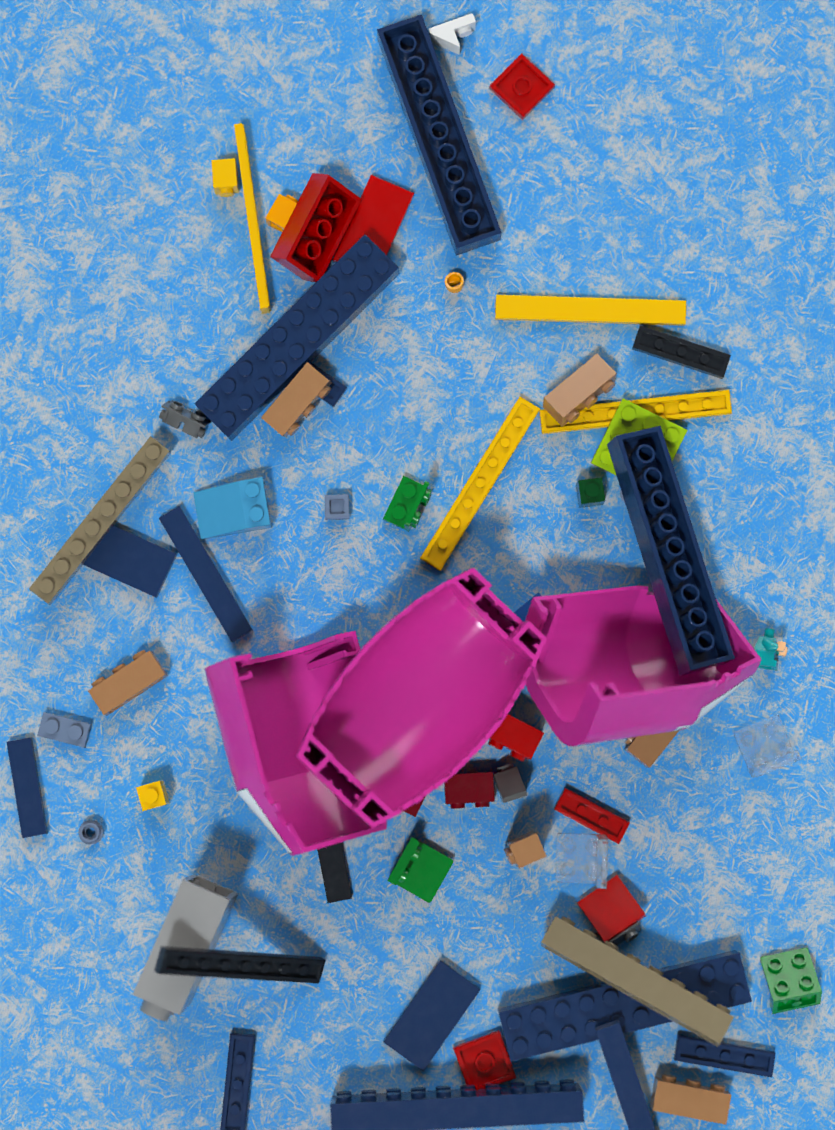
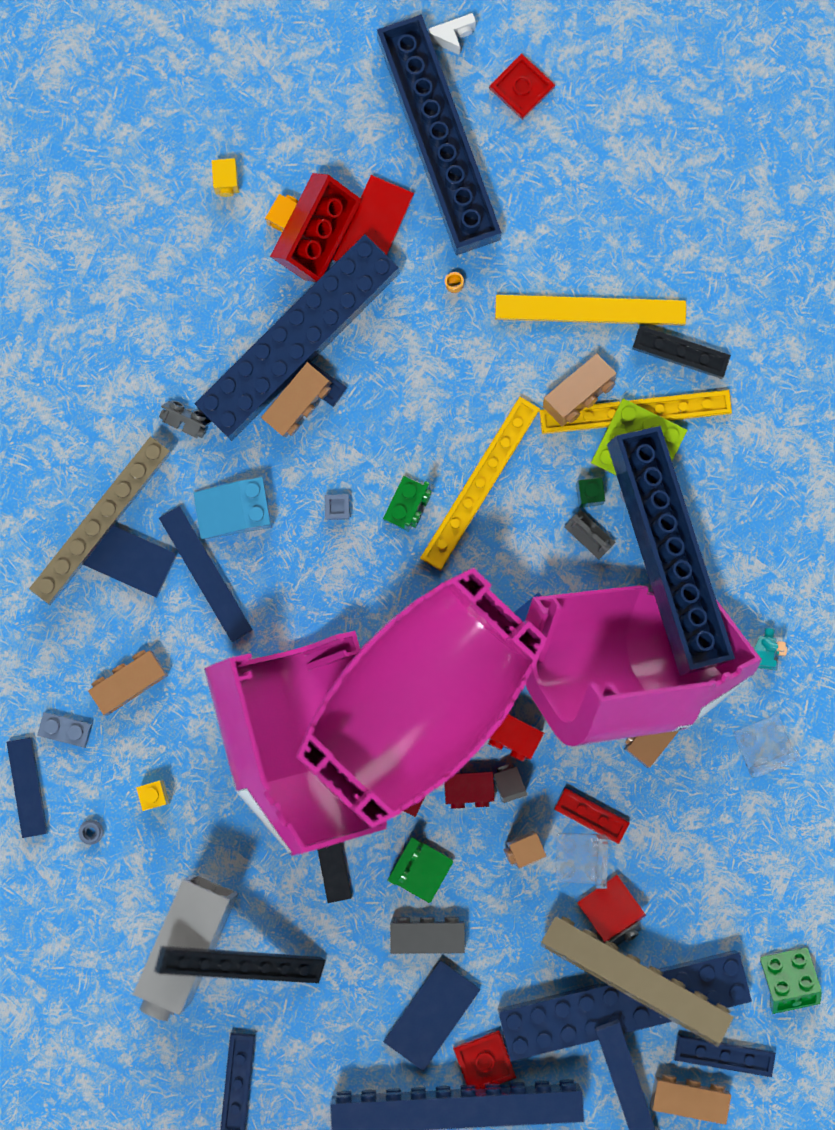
yellow tile [234,123,271,314] -> none
none -> dark grey brick [390,917,465,954]
none -> dark grey hinge [564,510,616,560]

